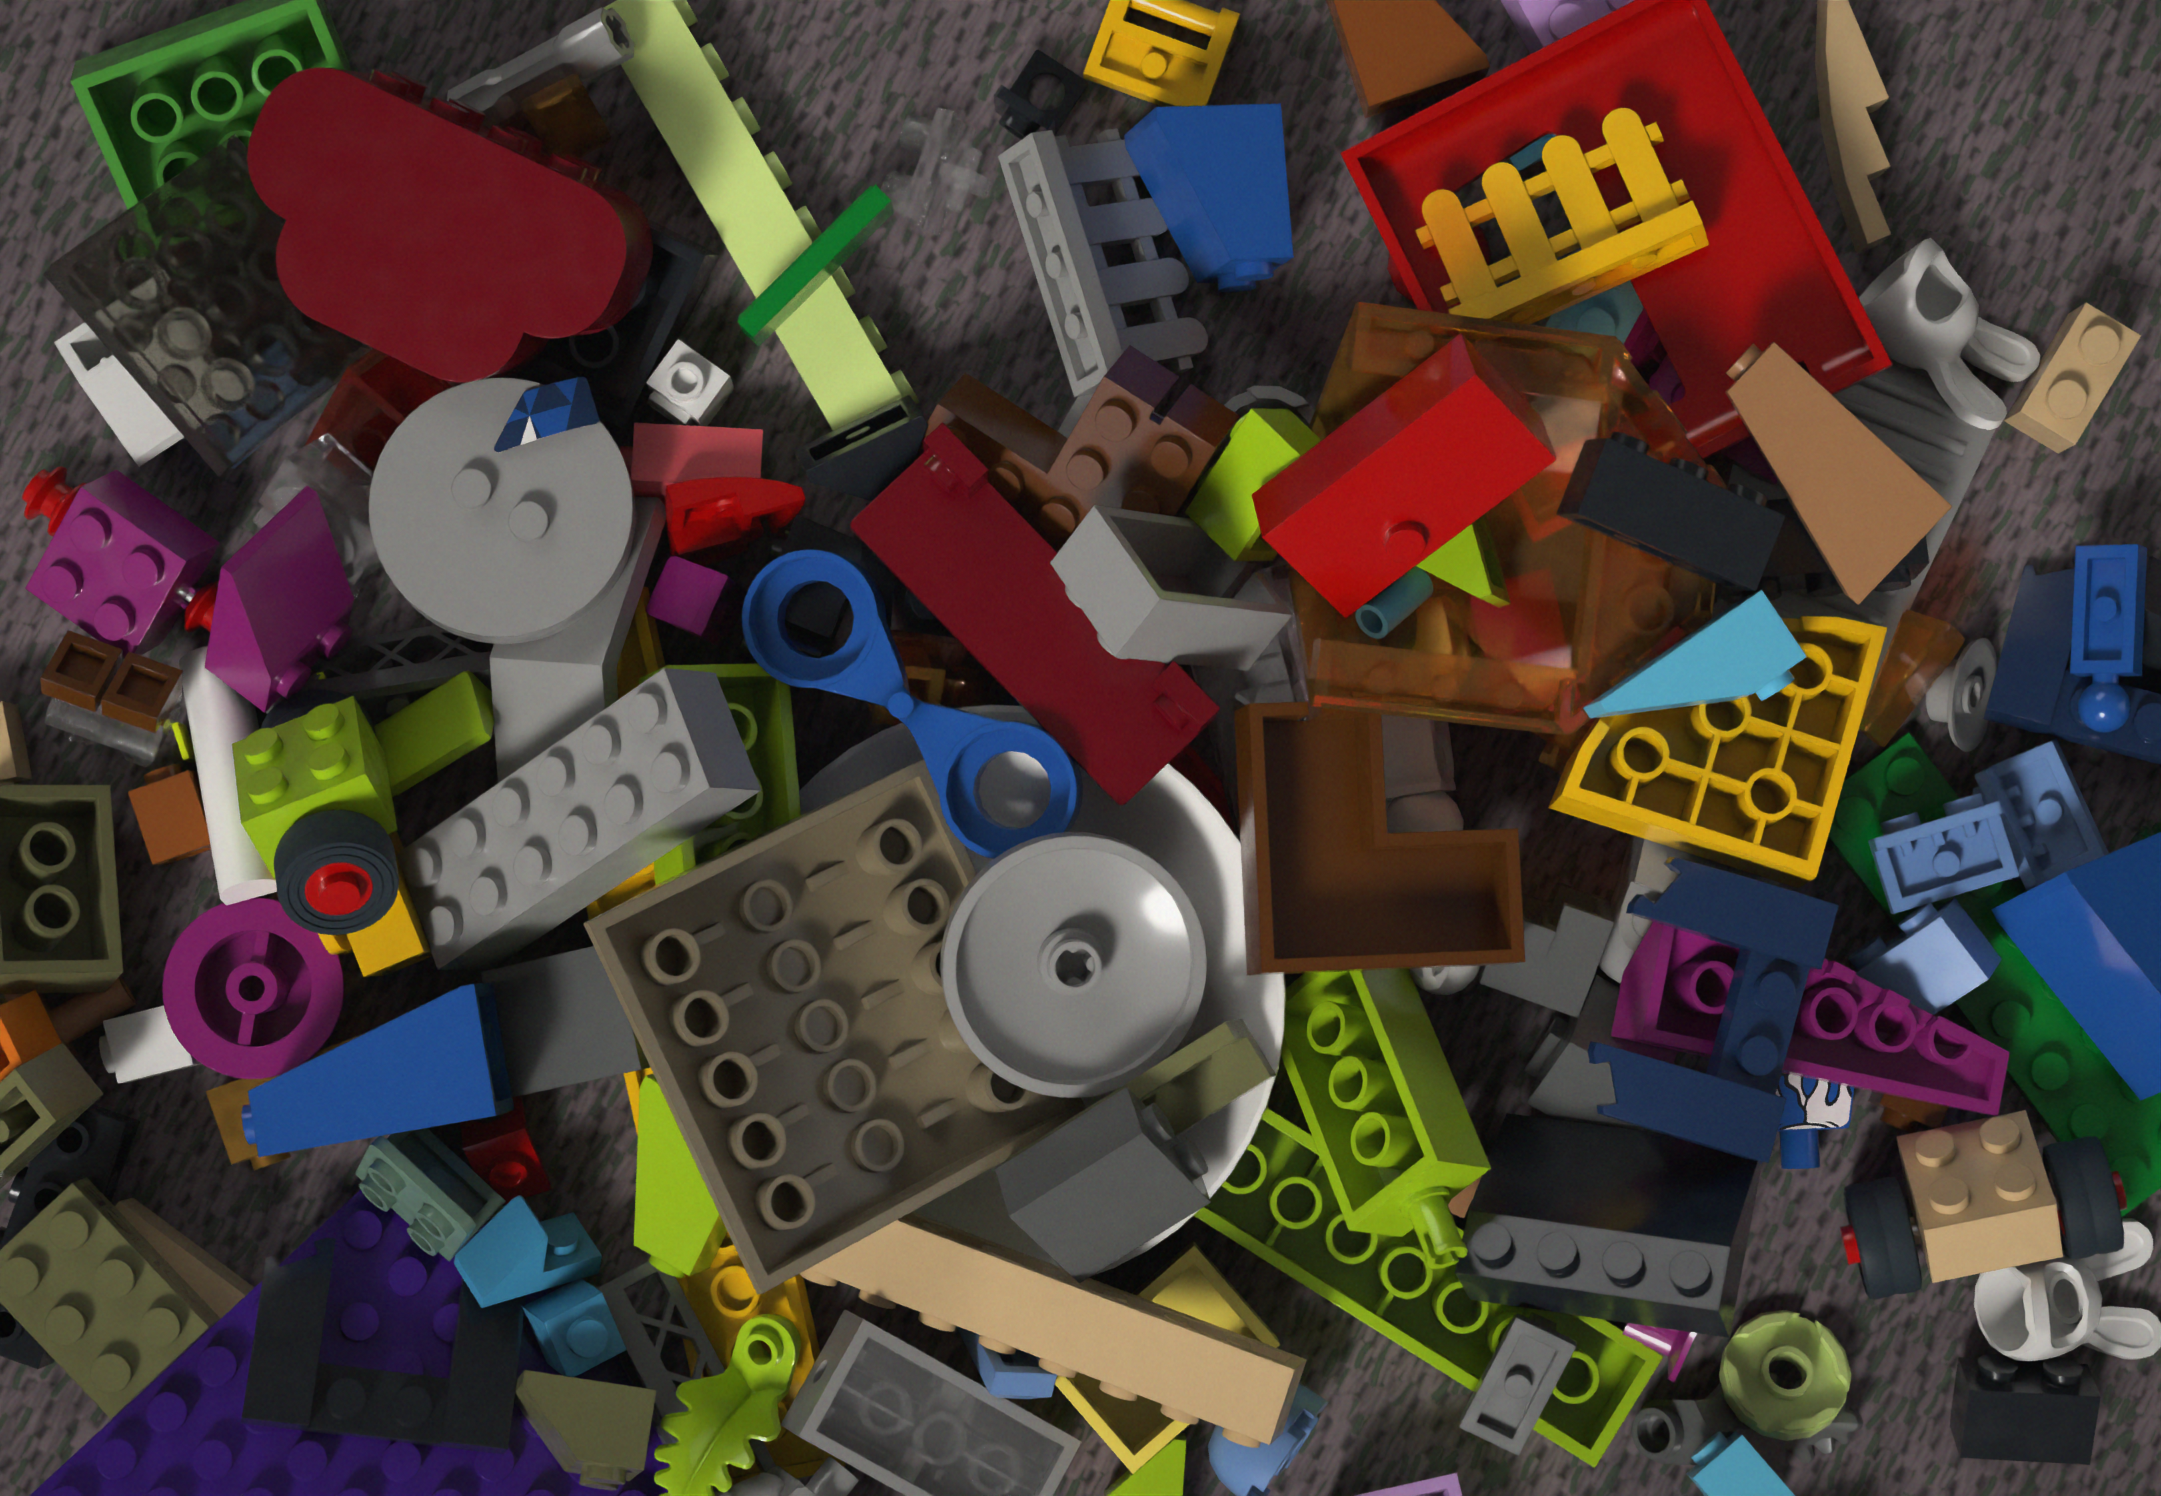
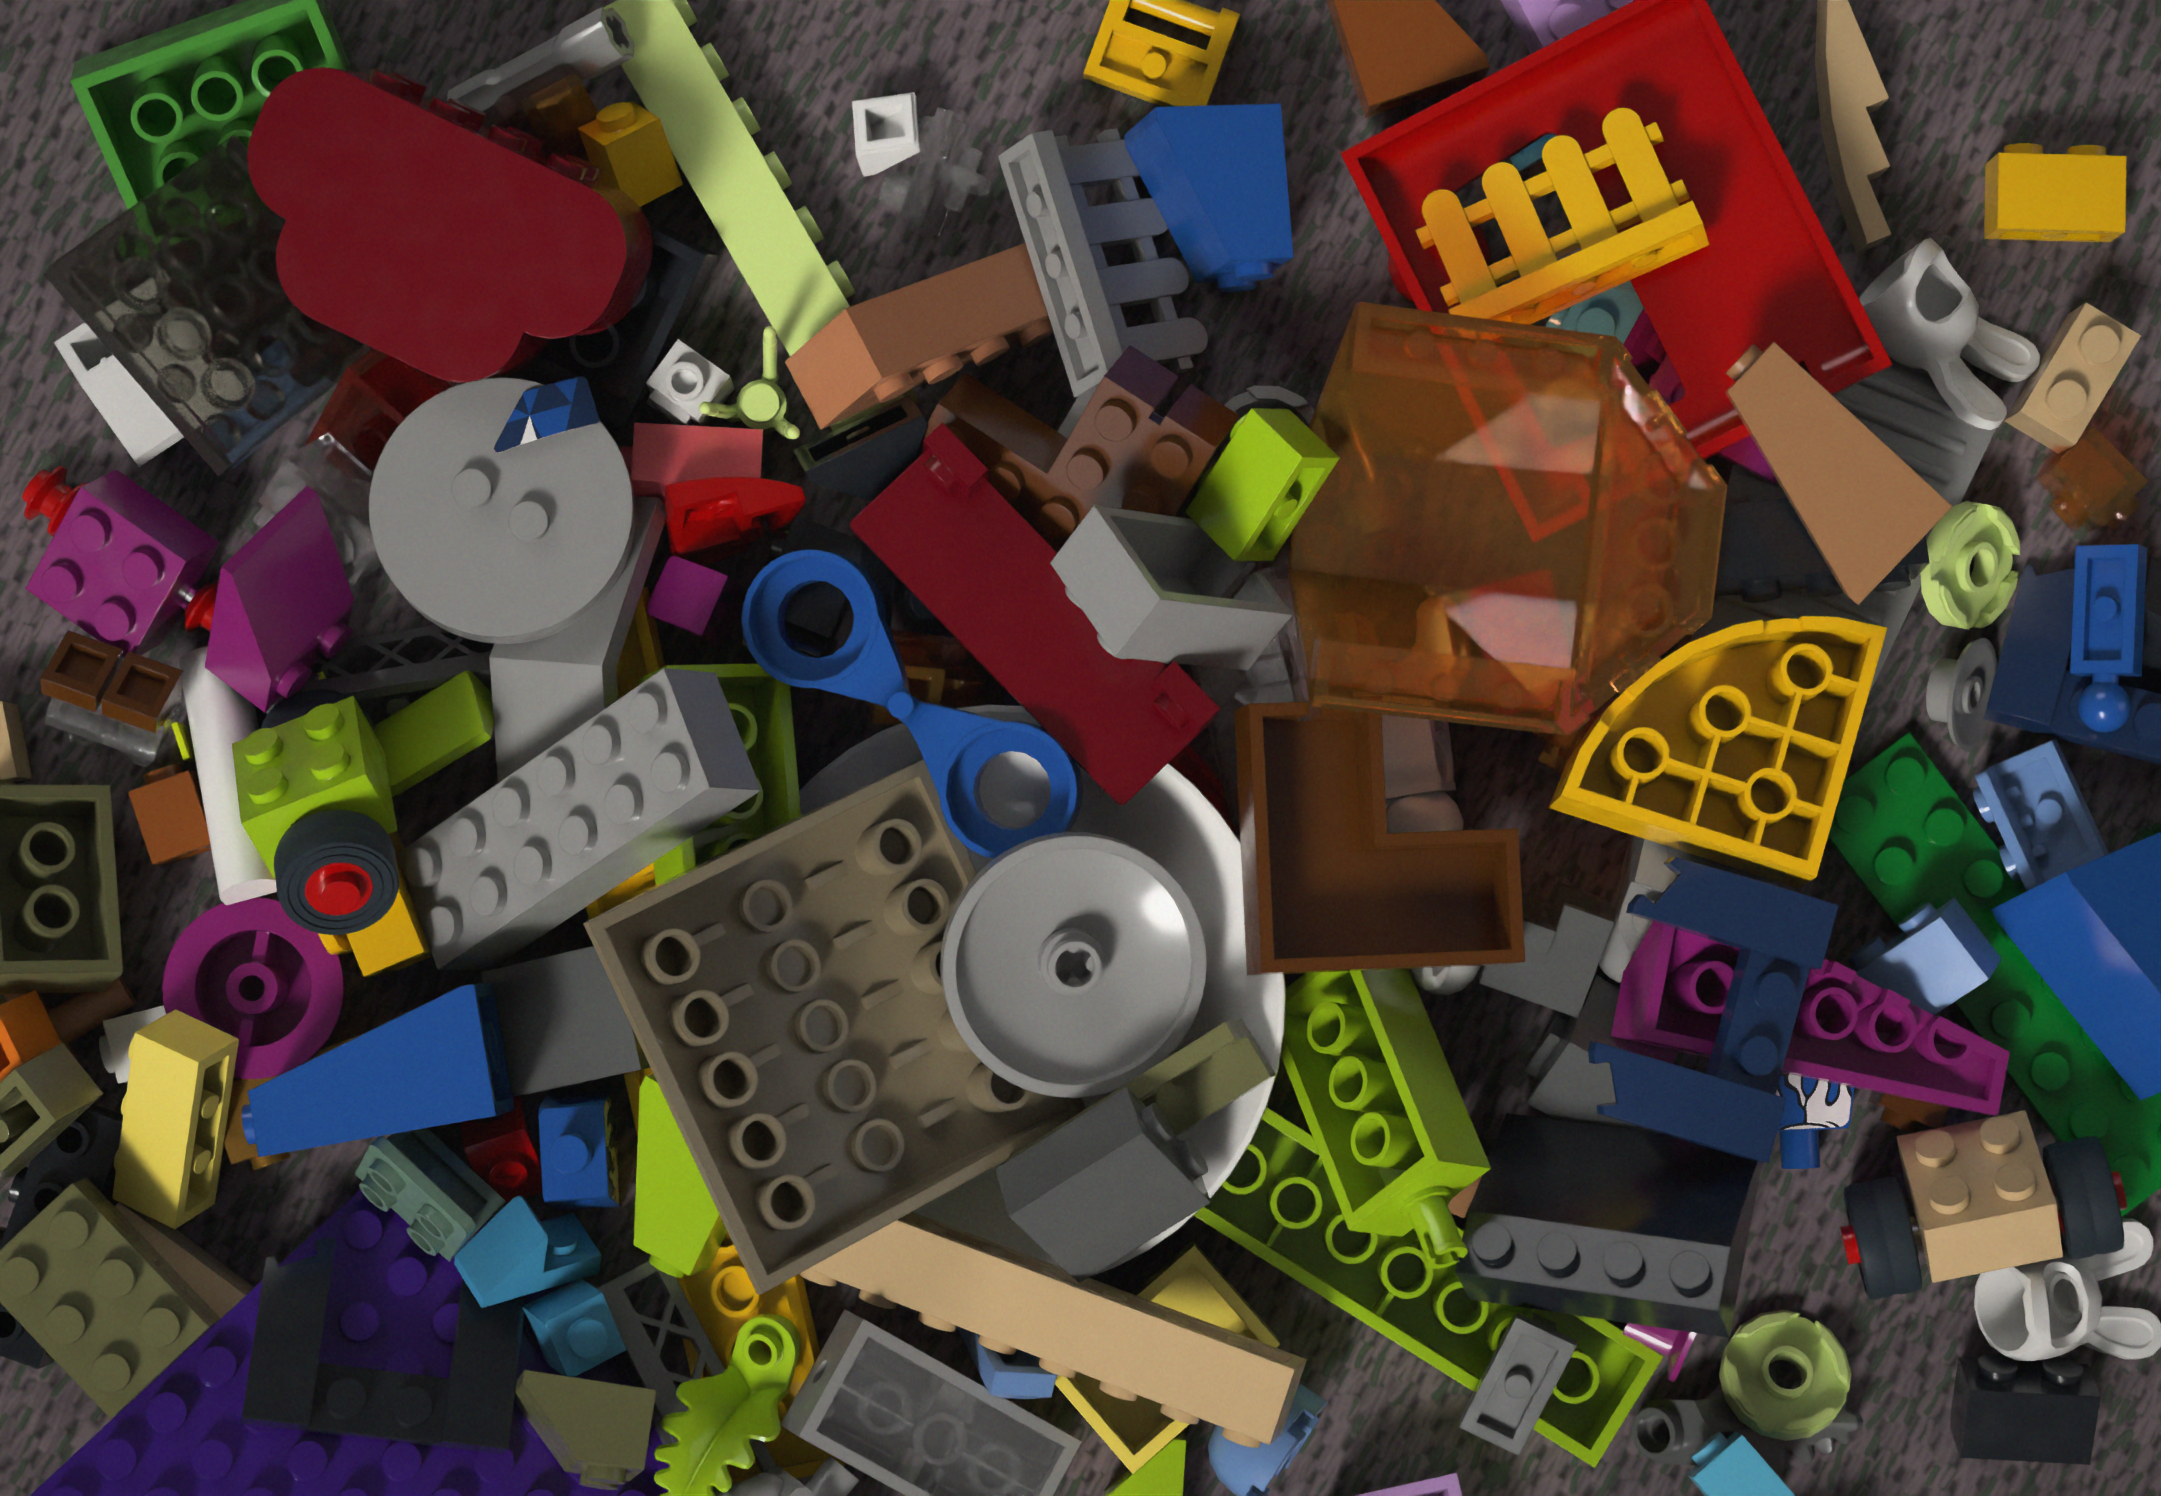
green tile [737,184,894,347] -> none
black bracket [994,50,1088,140] -> none
red brick [1251,333,1557,618] -> none
dark azure piece [1355,566,1433,639] -> none
lime slope [1416,513,1511,608] -> none
black brick [1556,431,1785,591] -> none
medium azure slope [1583,590,1807,719] -> none
clear orange slope [1859,609,1965,747] -> none
medium blue bracket [1868,793,2019,914] -> none
none -> light yellow brick [112,1009,239,1229]
none -> blue torso [538,1085,621,1211]
none -> yellow brick [578,101,683,207]
none -> yellowish green plant [699,326,800,439]
none -> nougat wedge [785,243,1054,430]
none -> white slope [852,92,920,177]
none -> yellowish green tile [1920,501,2020,630]
none -> yellow brick [1984,143,2127,242]
none -> clear orange brick [2035,427,2148,532]

